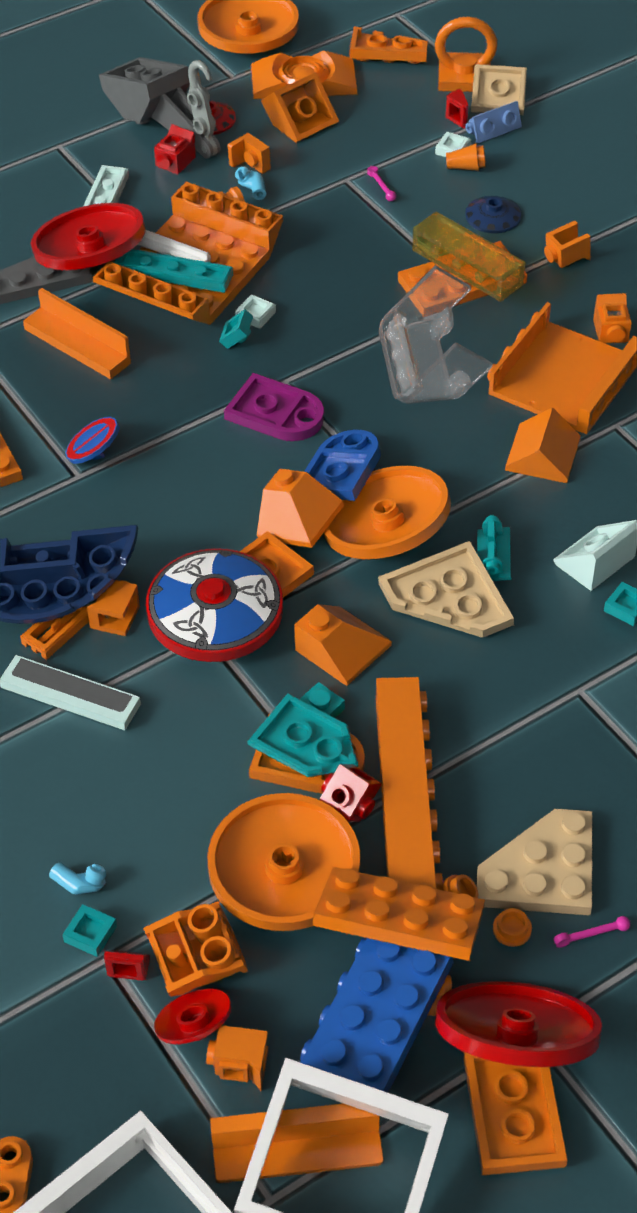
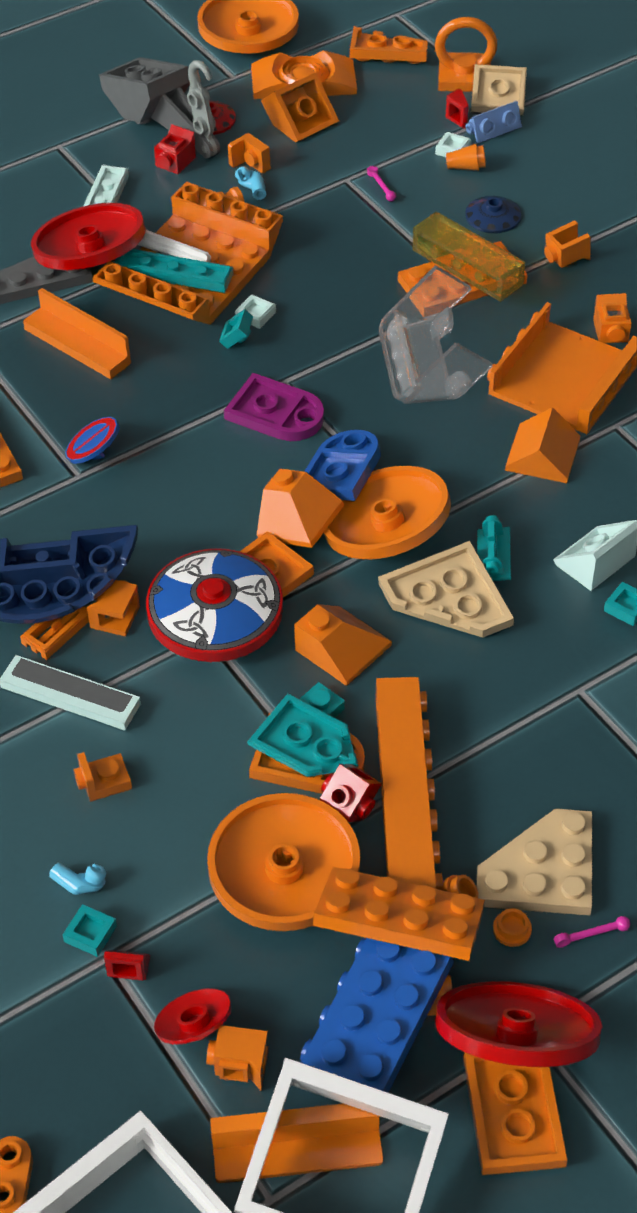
orange slope [143,901,248,997] -> none
none -> orange bracket [73,752,132,802]

